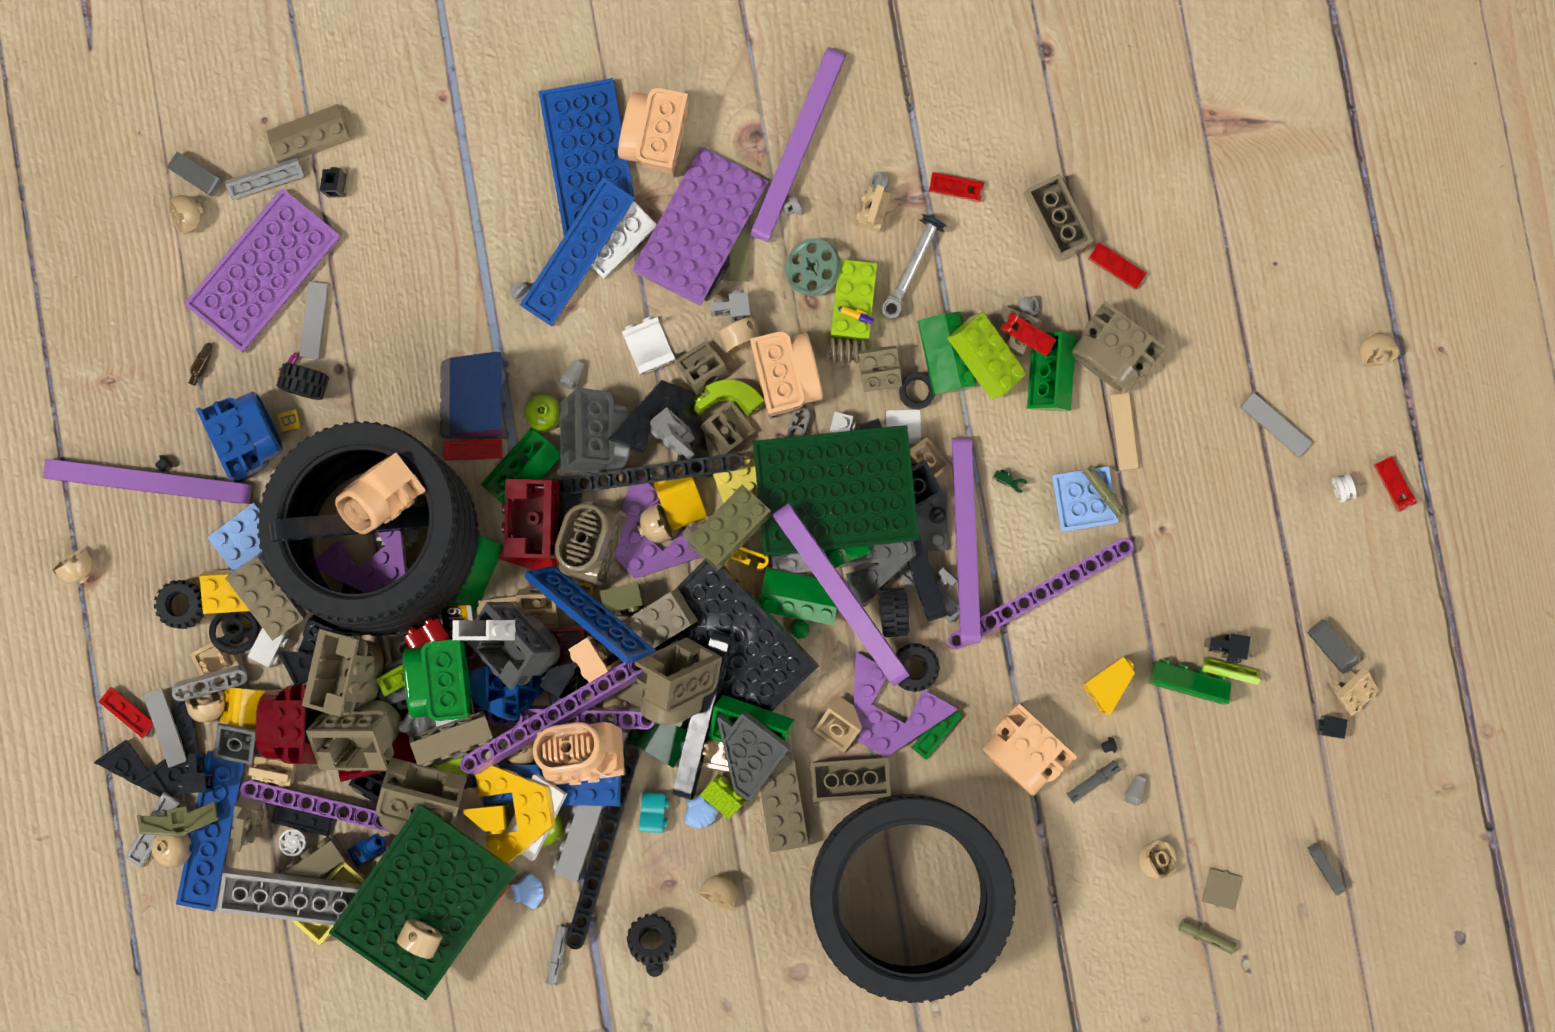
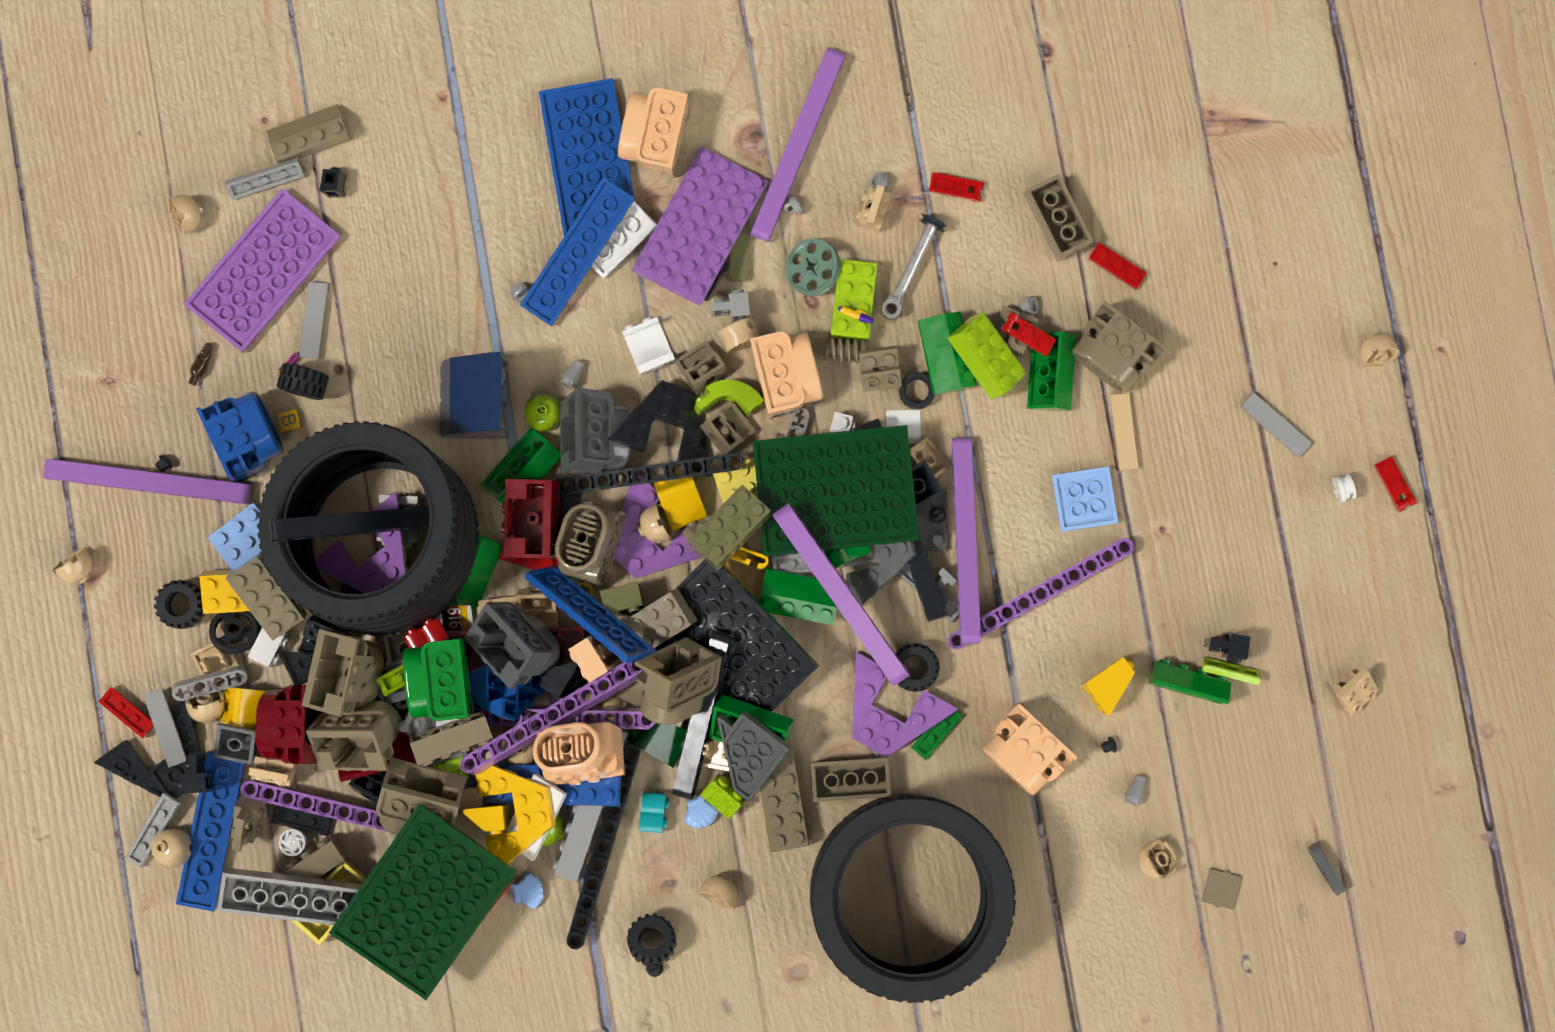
olive plate [137,801,219,838] -> none
dark grey beam [167,151,223,197] -> none
light nougat brick [335,453,426,534] -> none
blue bracket [347,834,385,867] -> none
tan piece [397,919,442,959] -> none
red plate [444,439,503,461] -> none
white panel [453,620,516,640] -> none
light grey pin [545,925,569,986] -> none
light grey brick [650,407,695,459] -> none
green tile [791,620,810,639] -> none
tan slope [813,695,862,753] -> none
black tyre [879,587,910,638] -> none
dark green plate [992,469,1027,493] -> none
dark grey pin [1066,760,1121,804] -> none
olive pin [1082,465,1127,518] -> none
olive pin [1178,919,1237,955] -> none
dark grey beam [1307,619,1359,674] -> none
black brick [1316,716,1348,739] -> none

